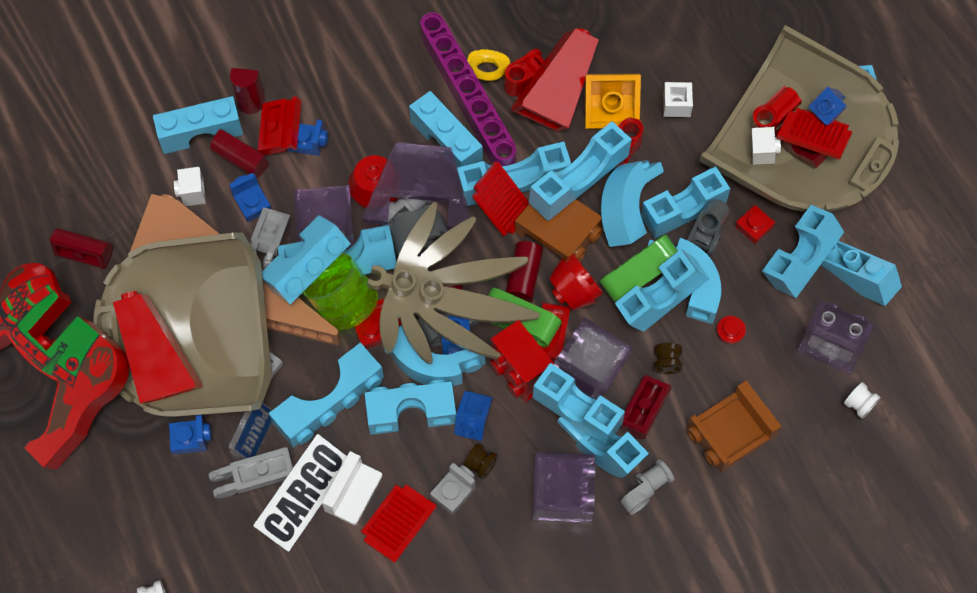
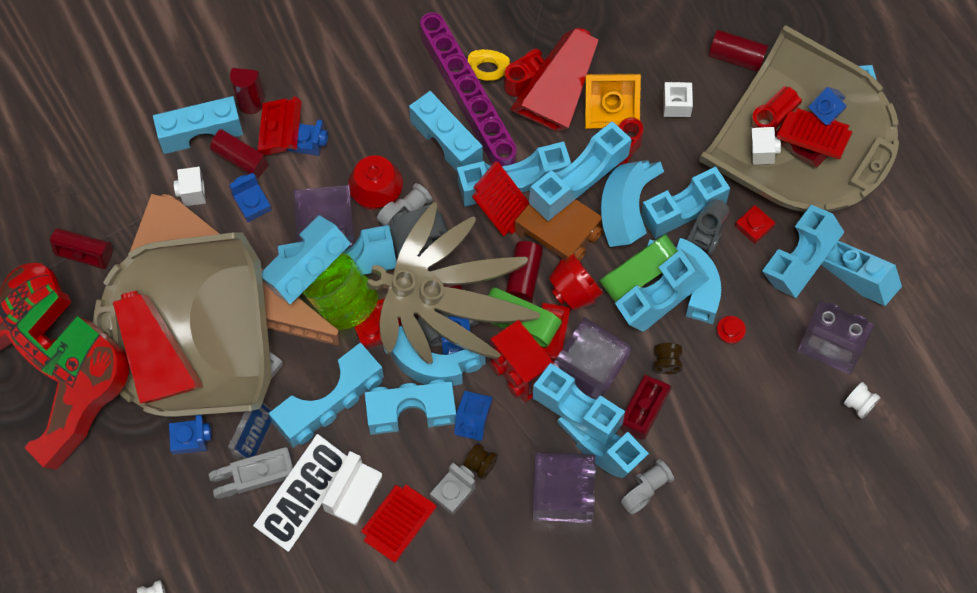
light grey hinge [250,207,290,269] -> none
clear purple wing [362,142,472,232] -> none
dark orange panel [687,380,782,473] -> none
none -> dark red brick [709,29,769,72]

